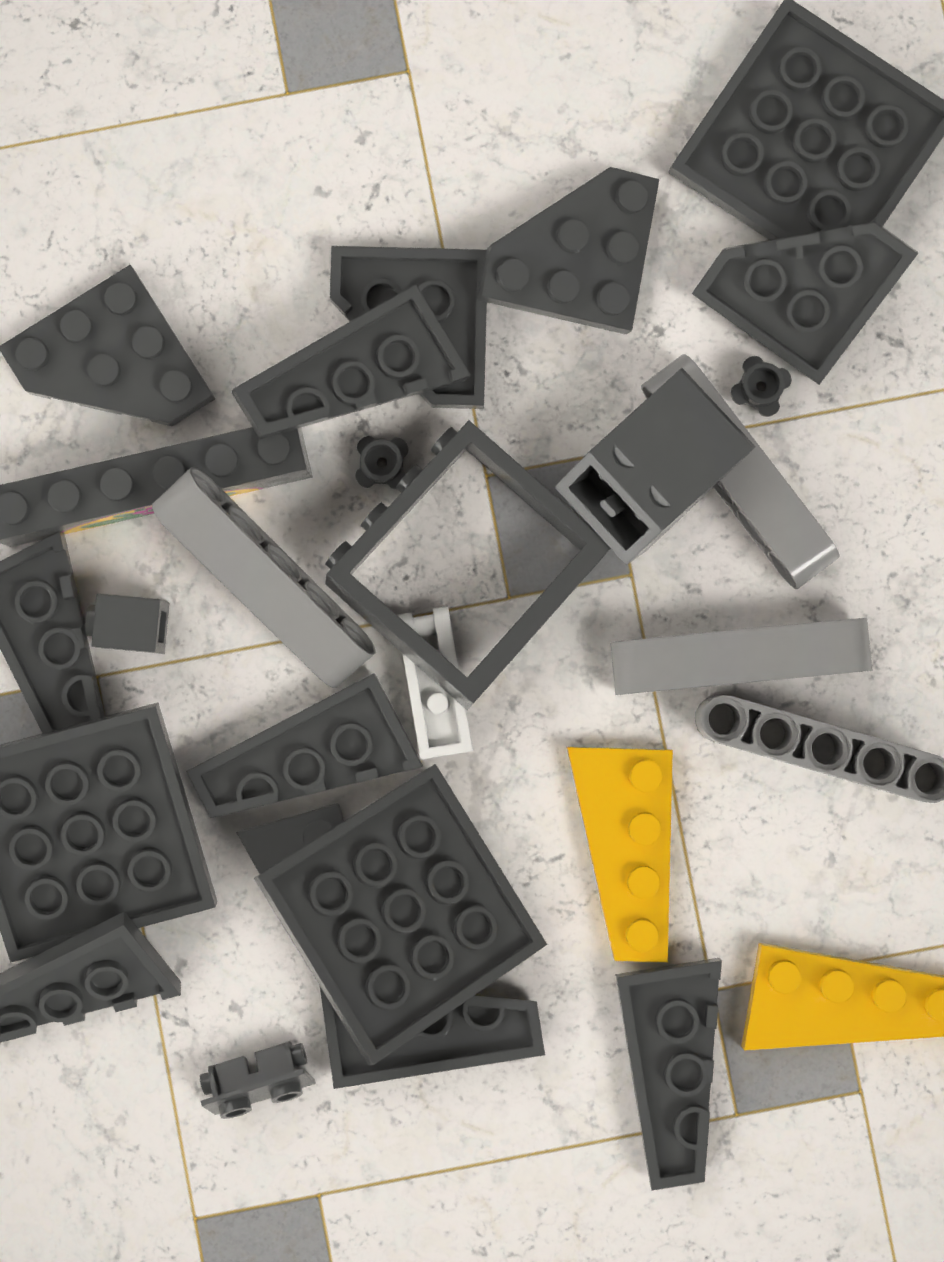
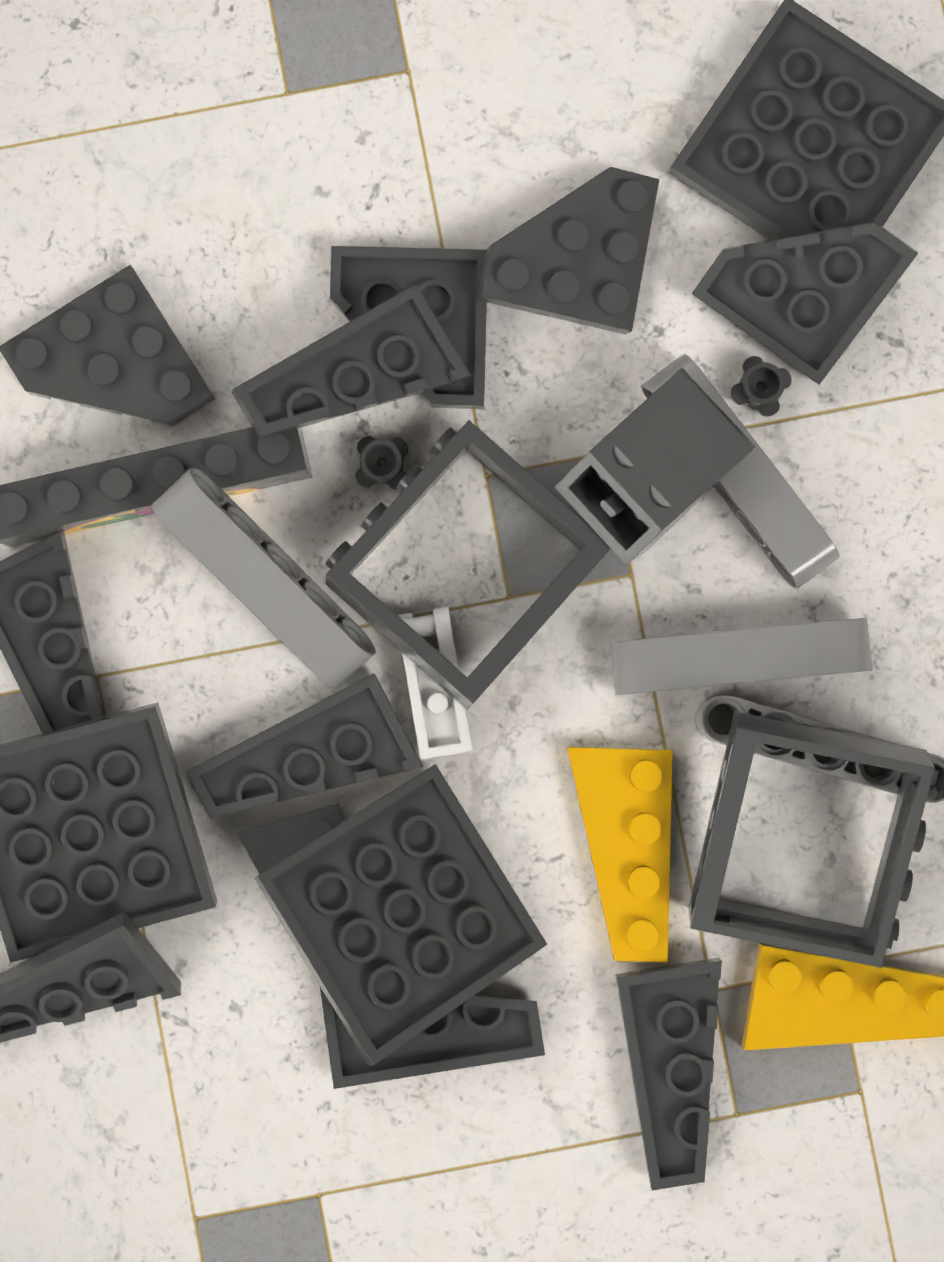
dark grey brick [85,594,170,654] -> none
dark grey hinge [200,1041,316,1119] -> none
none -> dark grey window [689,711,939,968]

